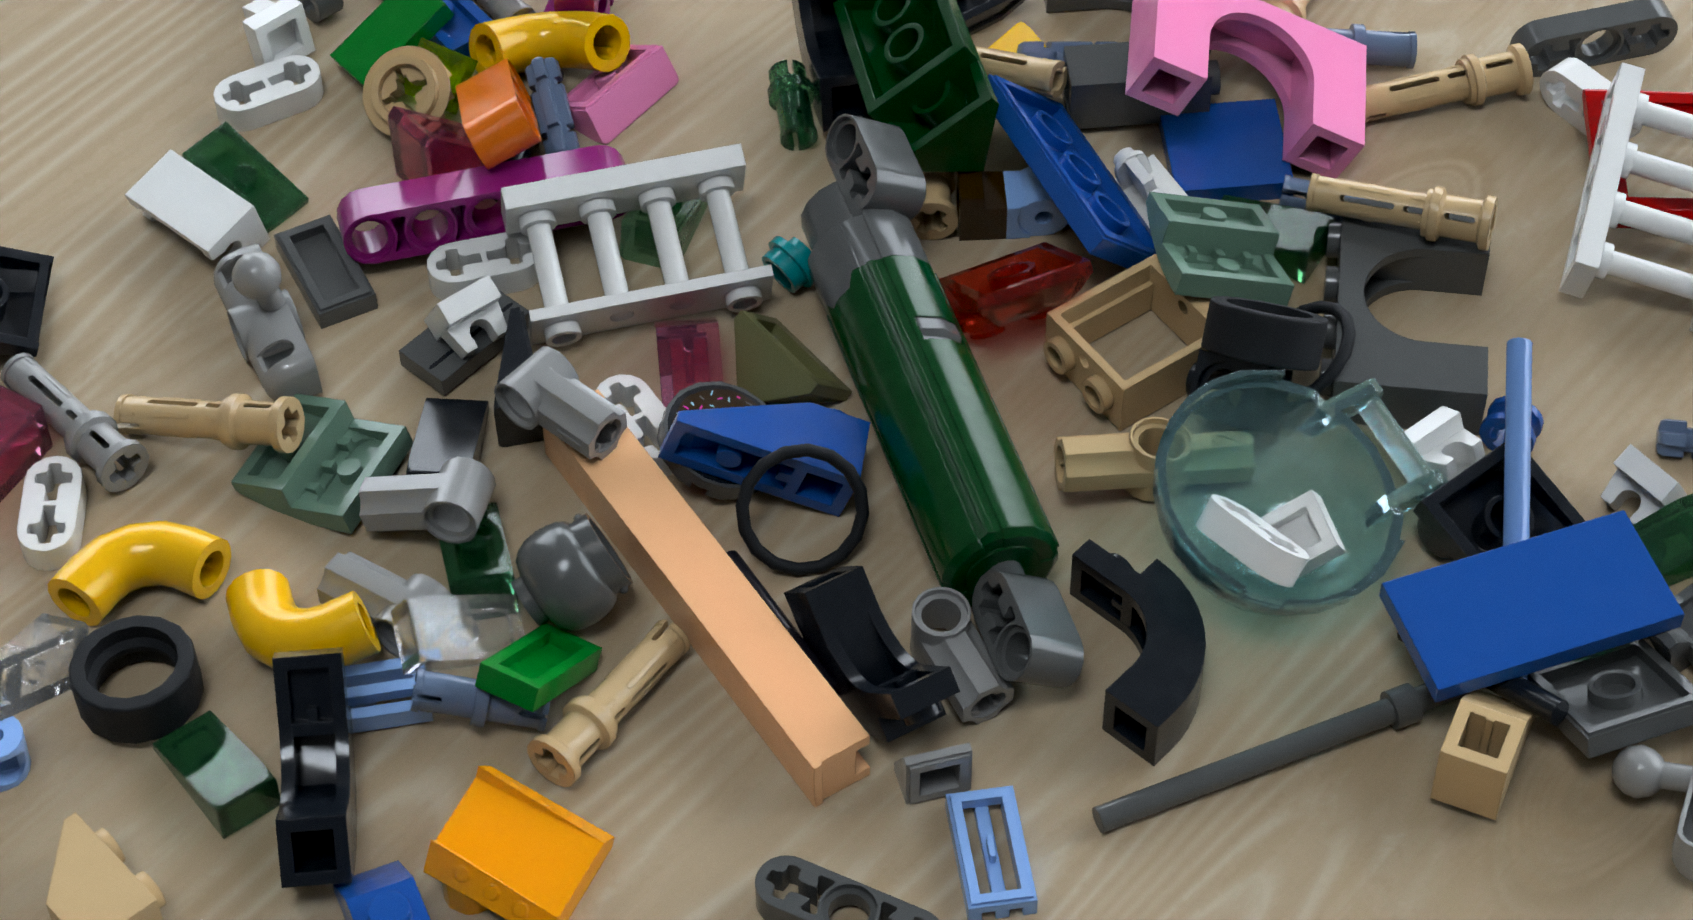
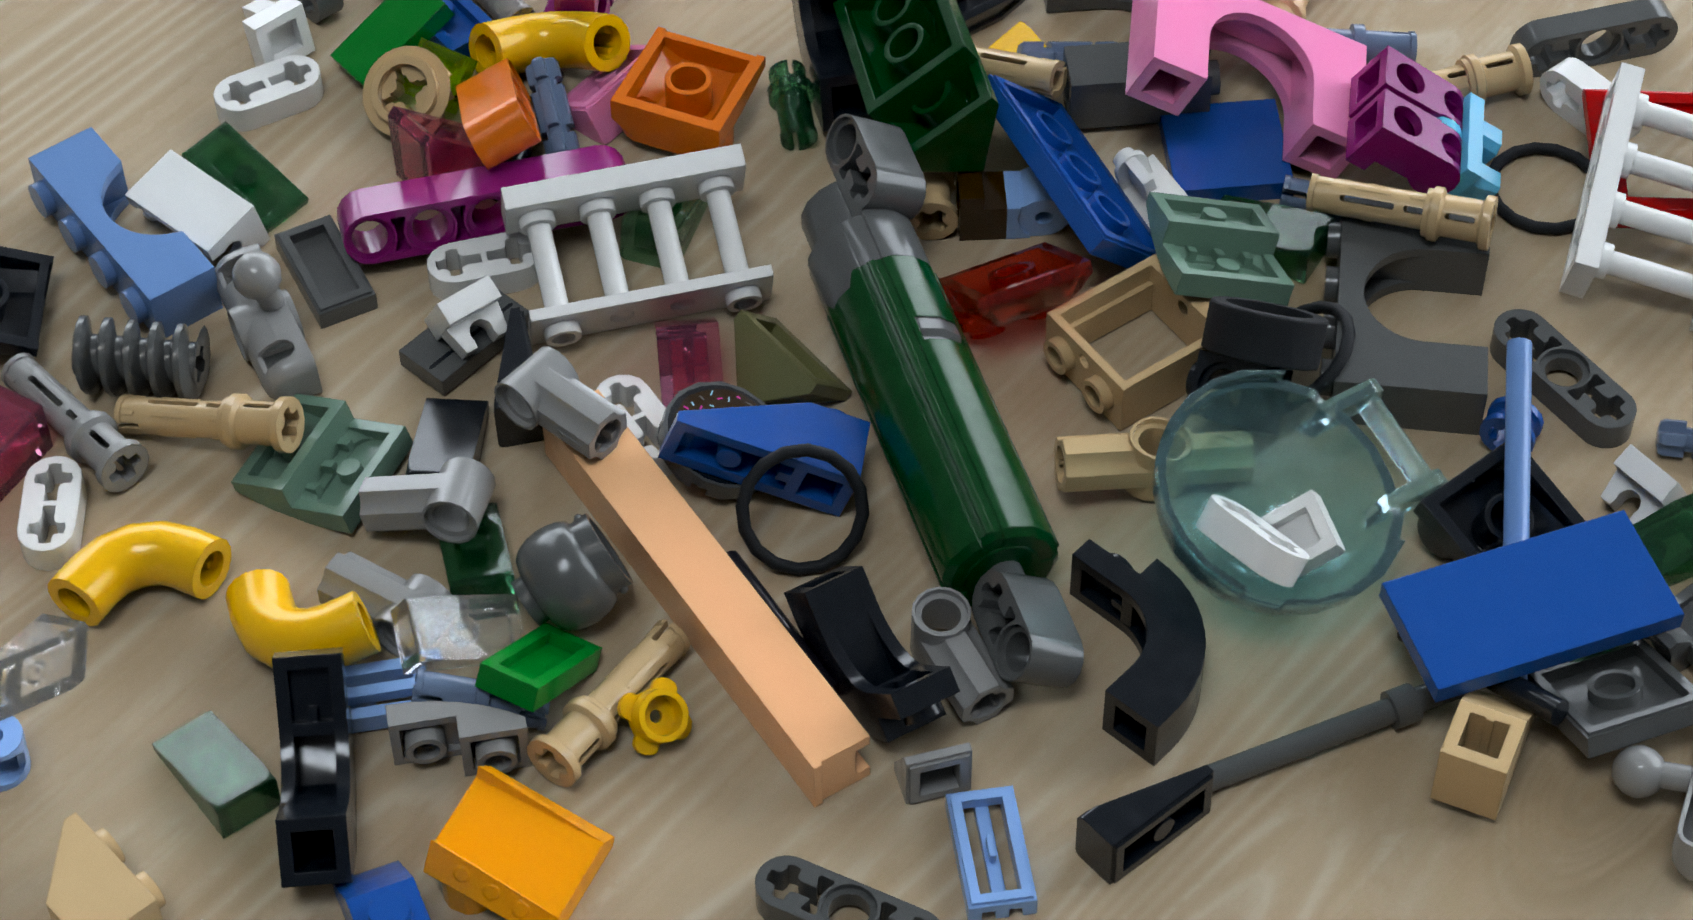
black tyre [68,615,204,744] -> none
teal plate [762,236,814,293] -> none
white tile [1397,405,1485,496] -> none
none -> medium blue arch [28,127,223,338]
none -> dark grey piece [71,315,211,399]
none -> light grey slope [385,701,532,777]
none -> orange slope [610,27,766,154]
none -> yellow plate [617,677,692,756]
none -> black slope [1075,765,1214,885]
none -> magenta hips [1345,45,1502,200]
none -> black piece [1489,142,1590,235]
none -> dark grey beam [1490,309,1637,448]

